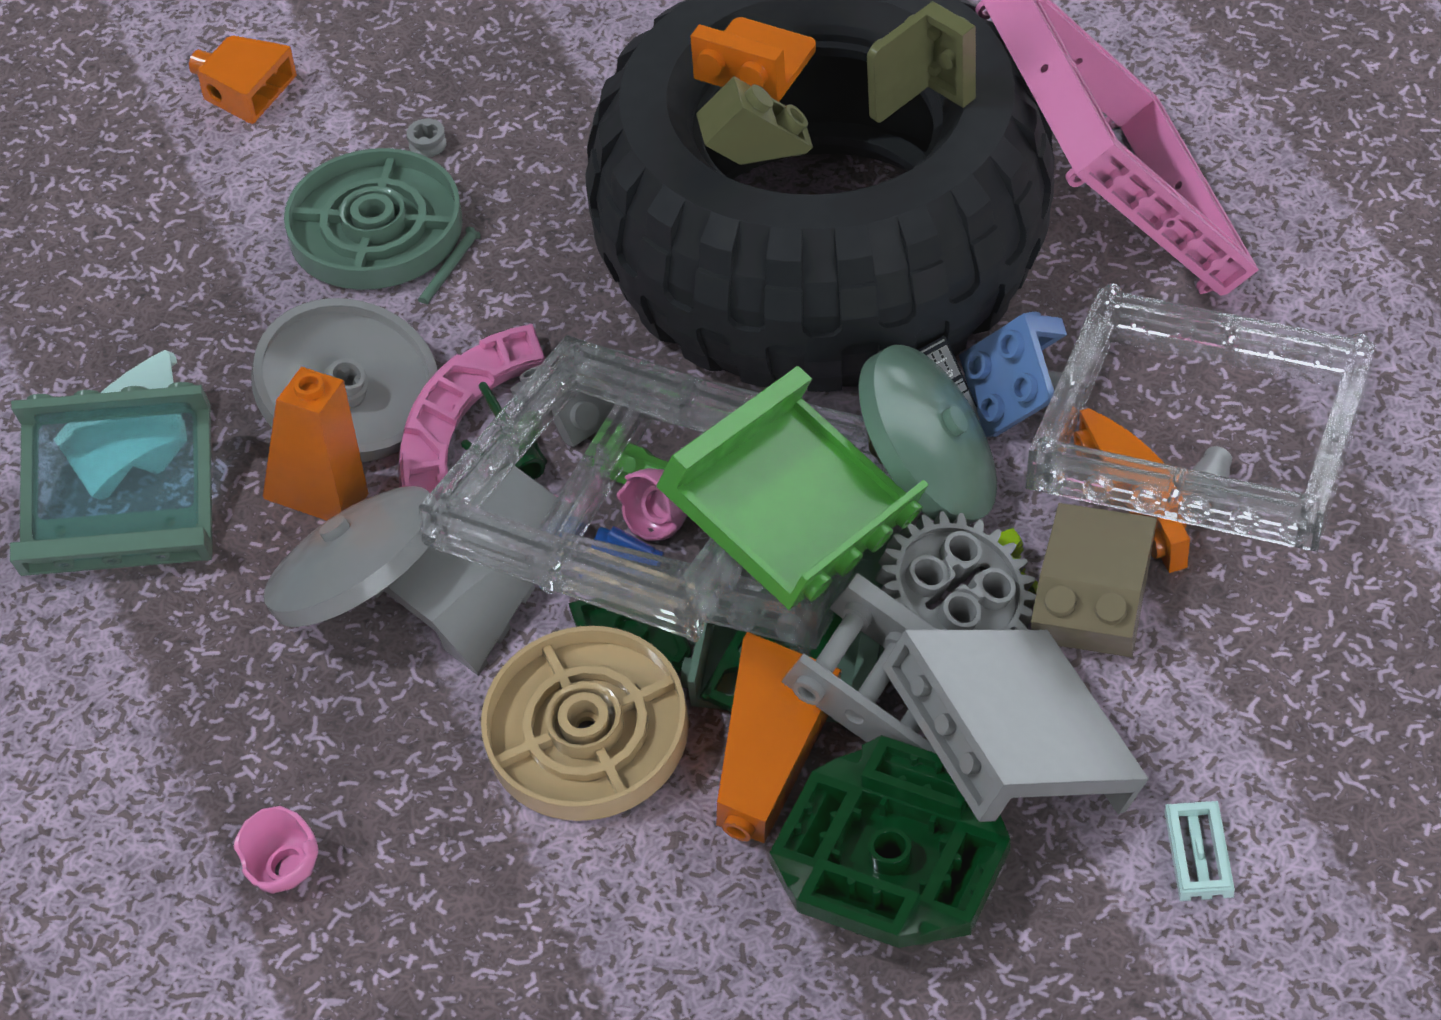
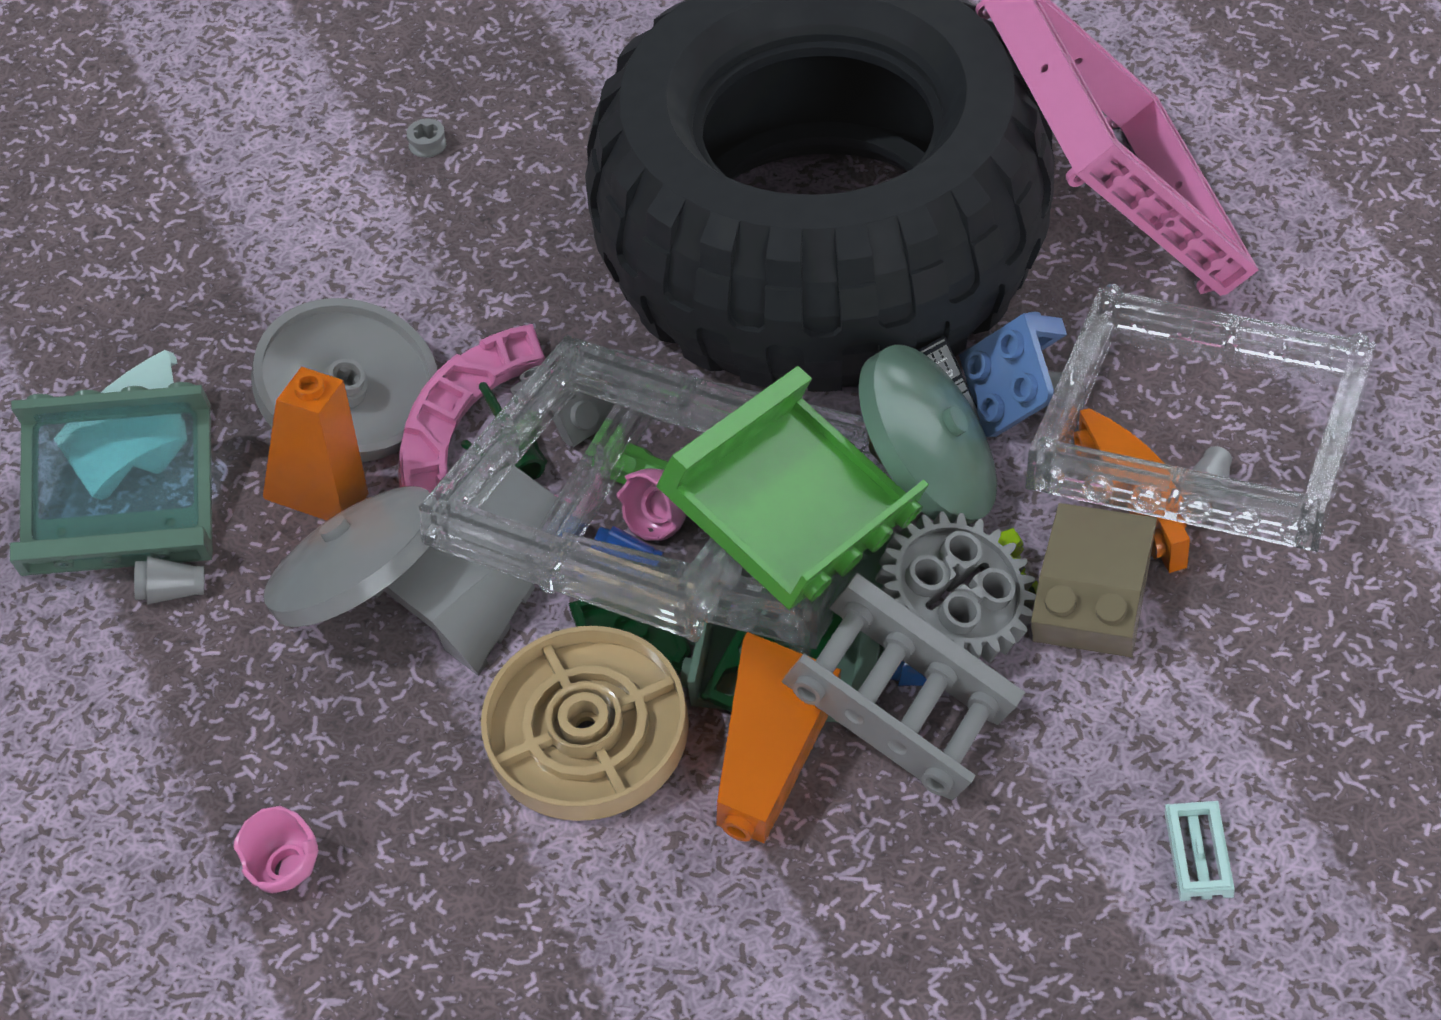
orange torso [189,35,297,124] -> none
sand green piece [284,148,463,290] -> none
sand green piece [418,227,481,305] -> none
orange bracket [690,17,816,102] -> none
olive slope [696,76,813,165] -> none
dark green piece [769,735,1011,948] -> none
olive bracket [867,1,976,122] -> none
light grey panel [882,630,1149,822] -> none
none -> light grey cone [134,556,205,605]

